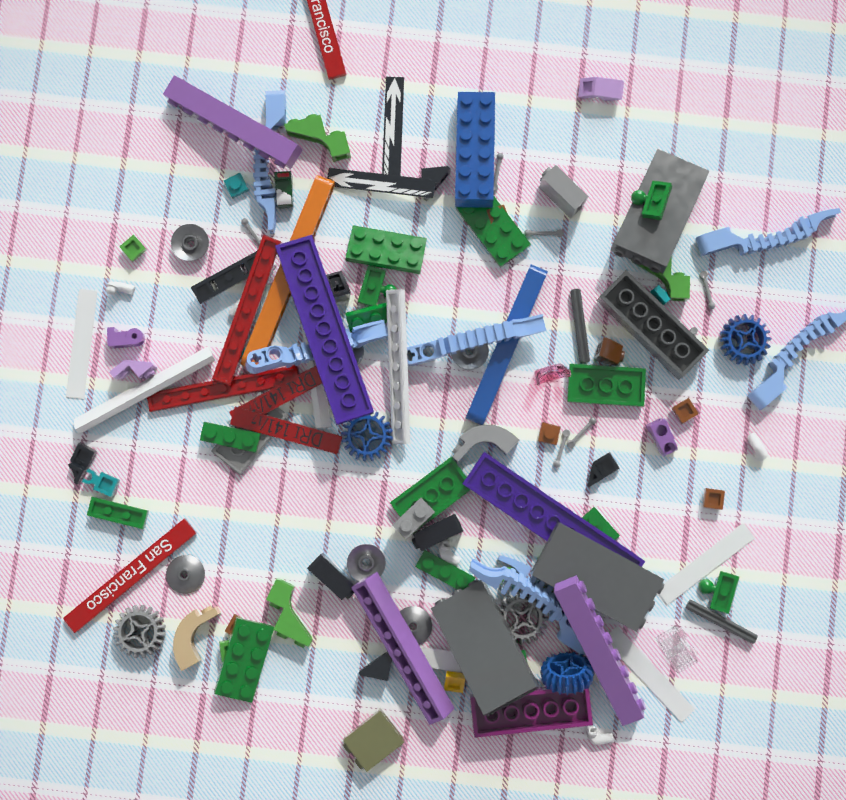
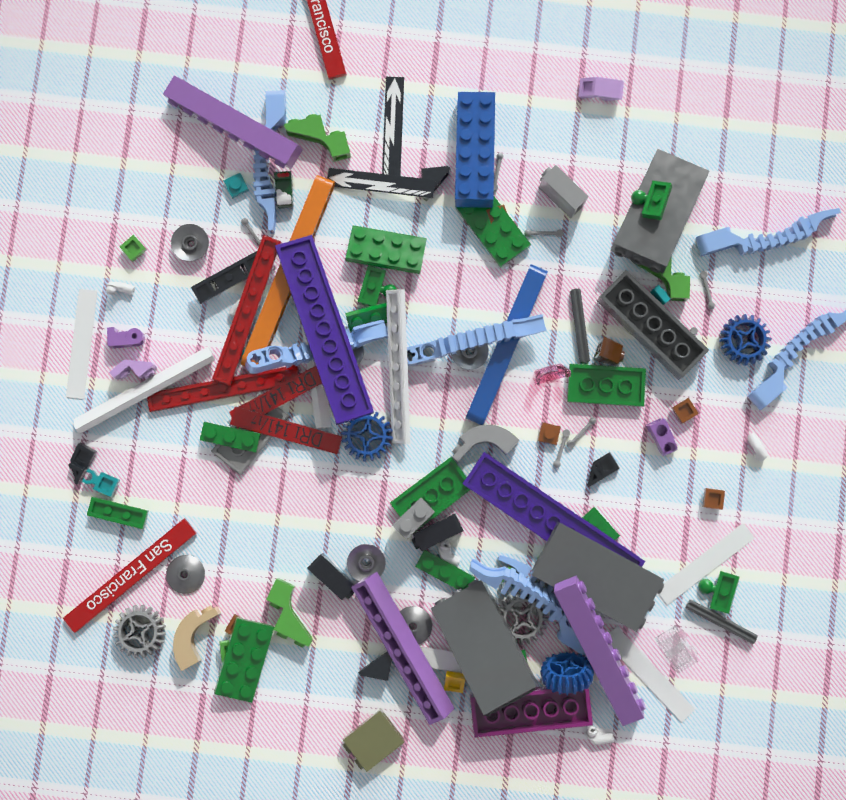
black slope [326,271,351,302] -> none

